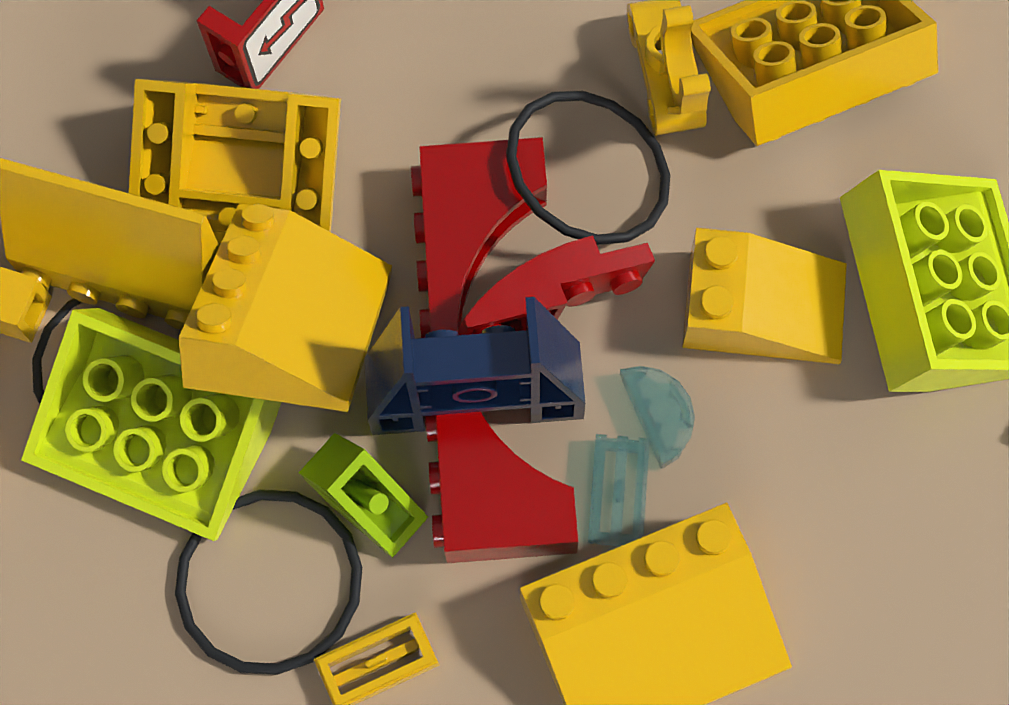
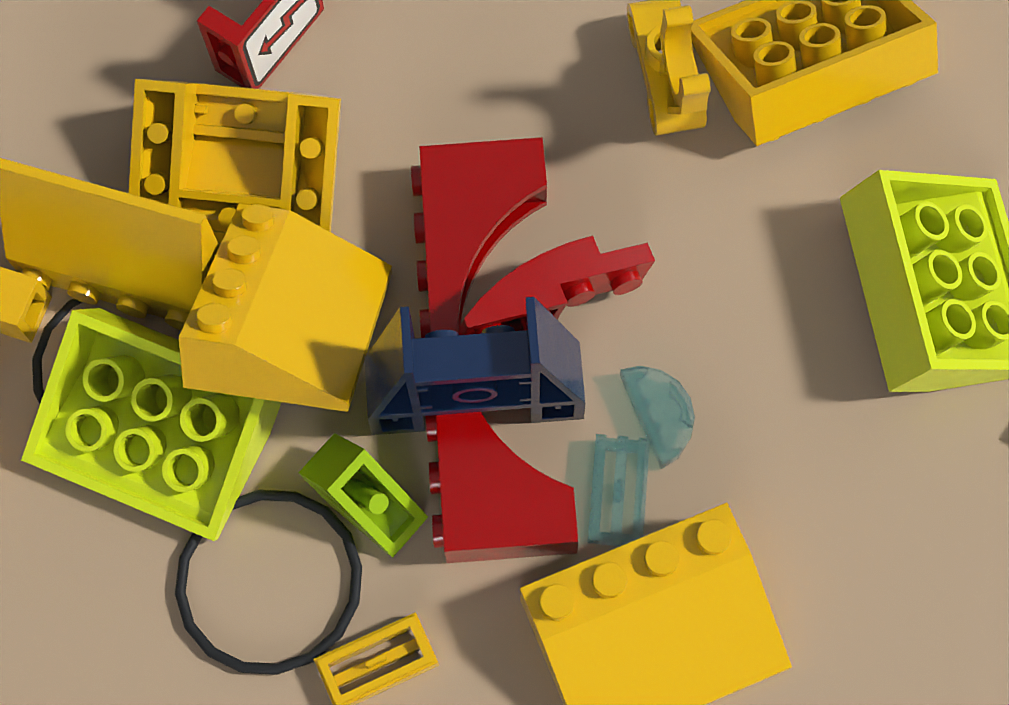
black piece [506,91,671,245] -> none
yellow slope [682,228,847,364] -> none

